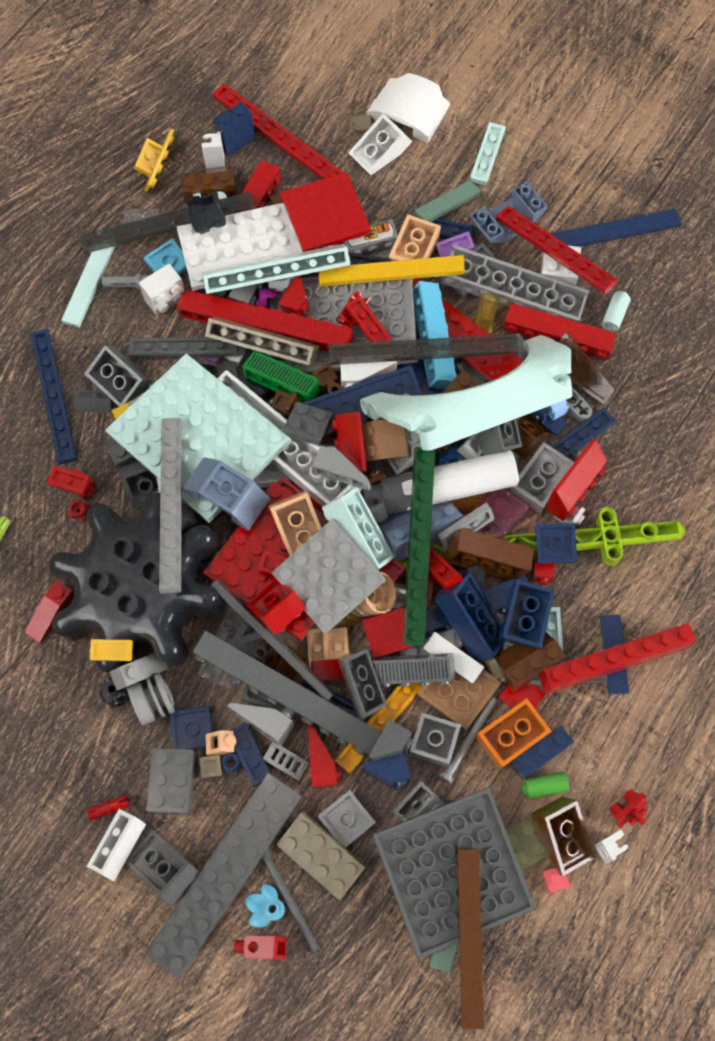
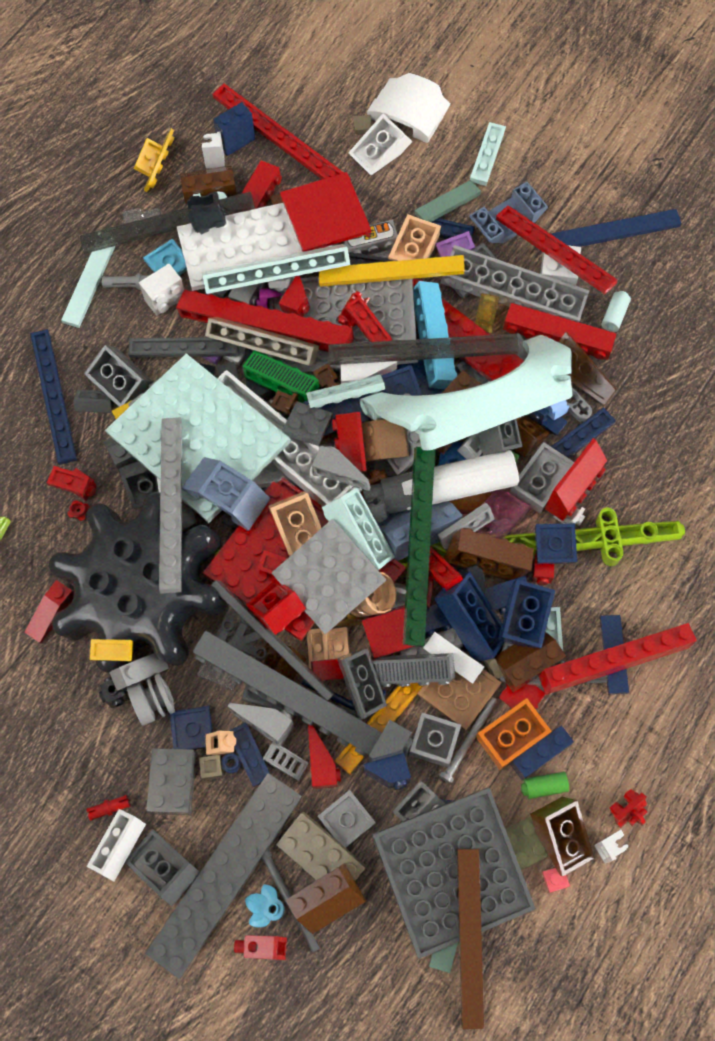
none -> reddish brown slope [285,863,366,934]
none -> light aqua plate [306,374,385,408]

